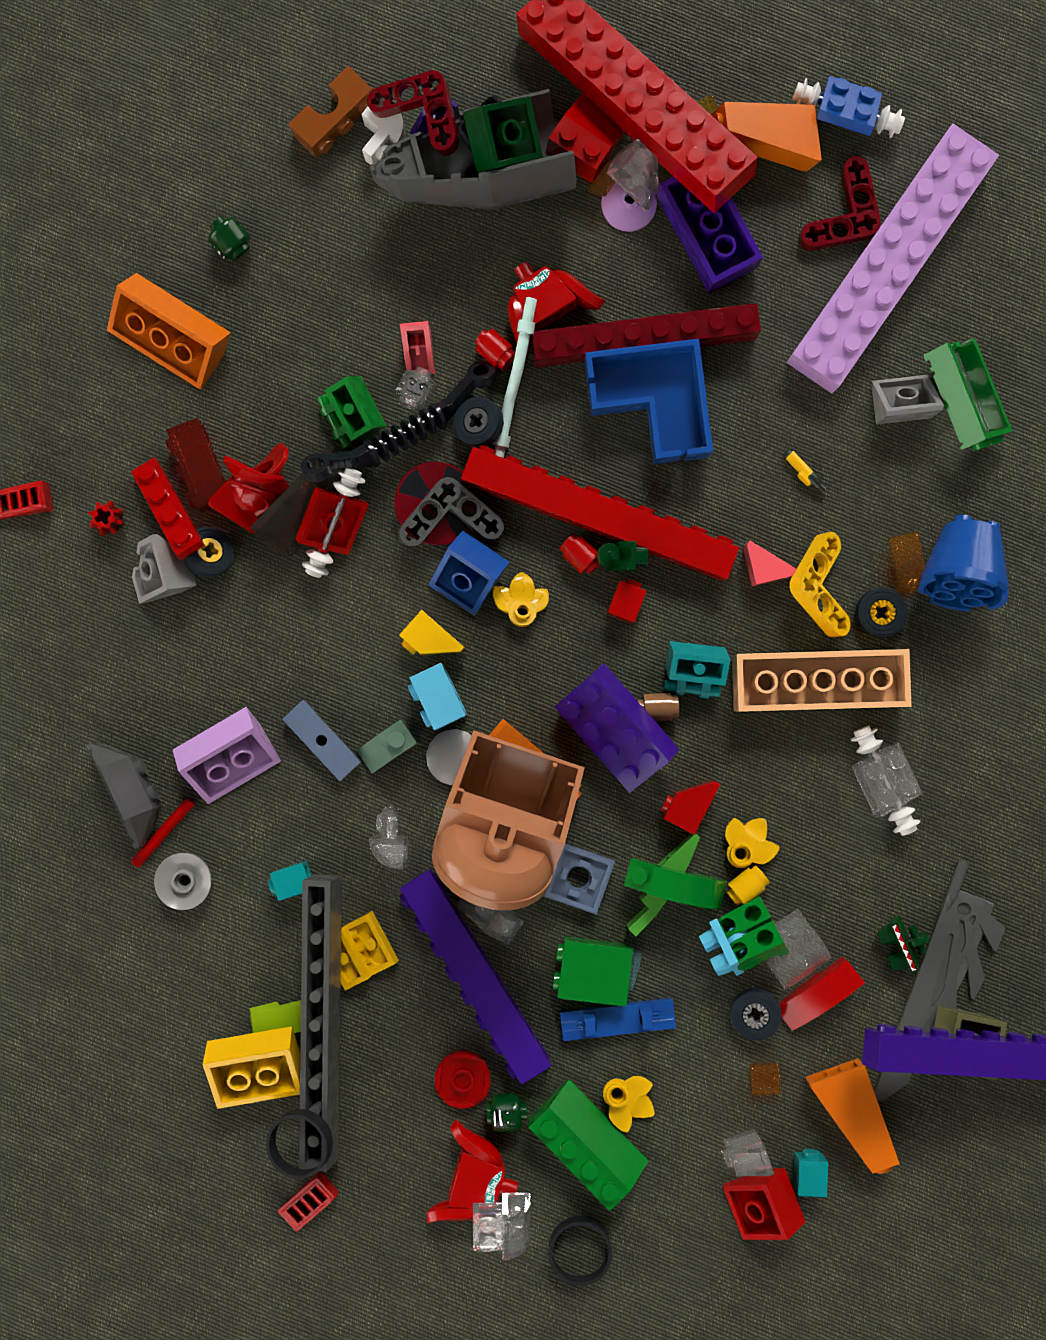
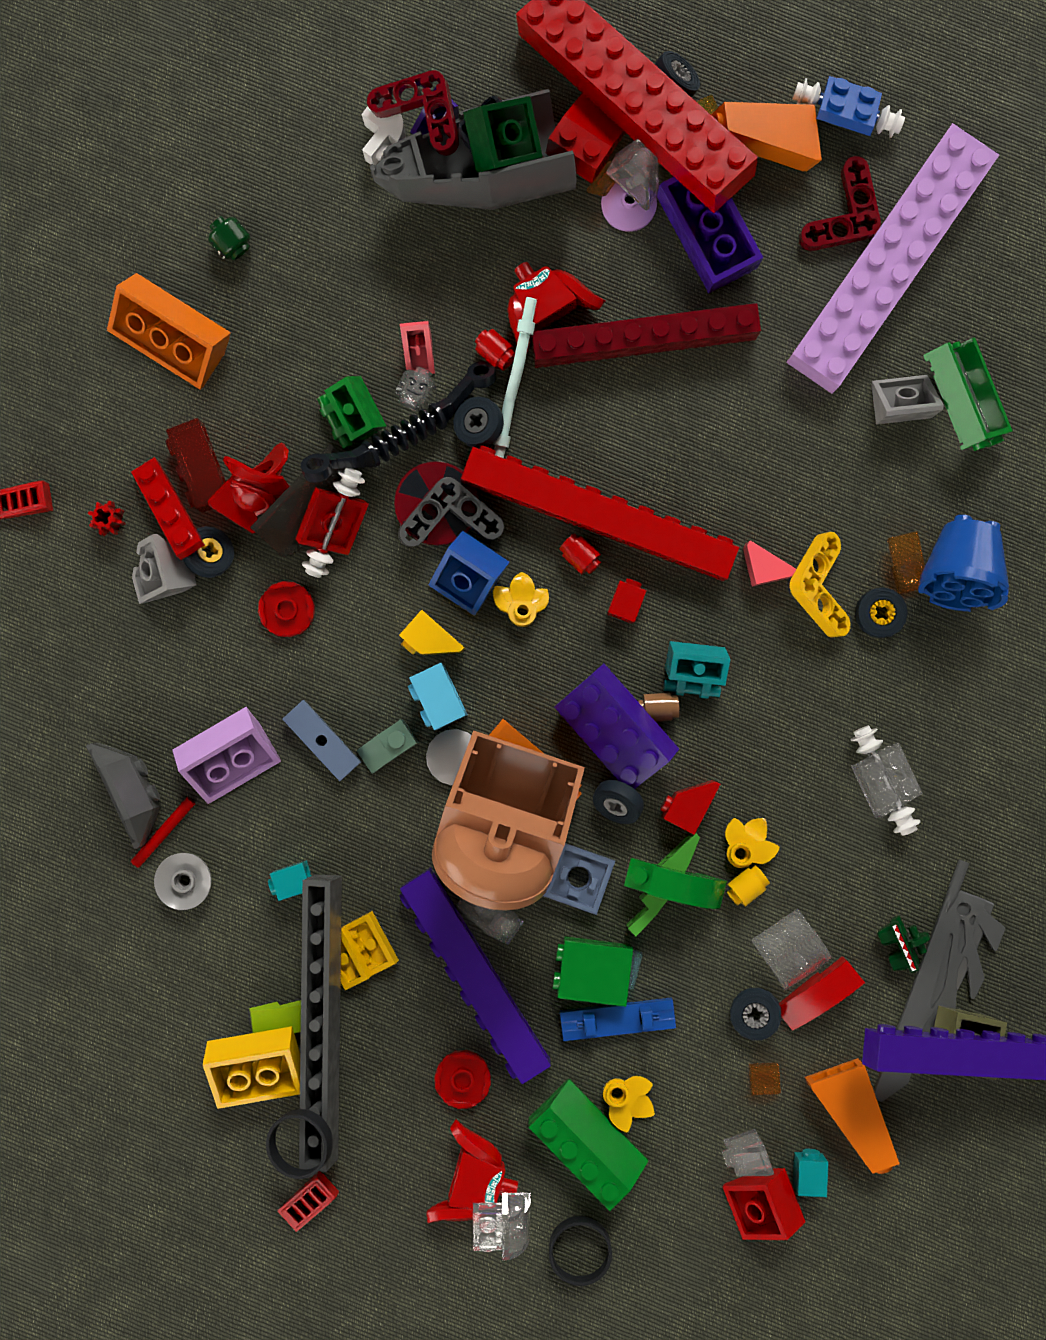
dark orange arch [288,65,372,158] -> none
clear brick [369,806,409,869] -> none
dark green head [486,1093,528,1133] -> none
blue piece [584,339,713,465] -> none
dark green hips [597,541,648,571] -> none
green hips [699,896,789,976] -> none
light nougat brick [732,649,912,712] -> none
yellow piece [785,450,827,494] -> none
none -> red tile [258,581,315,637]
none -> black bush [593,780,644,824]
none -> black bush [655,51,700,97]

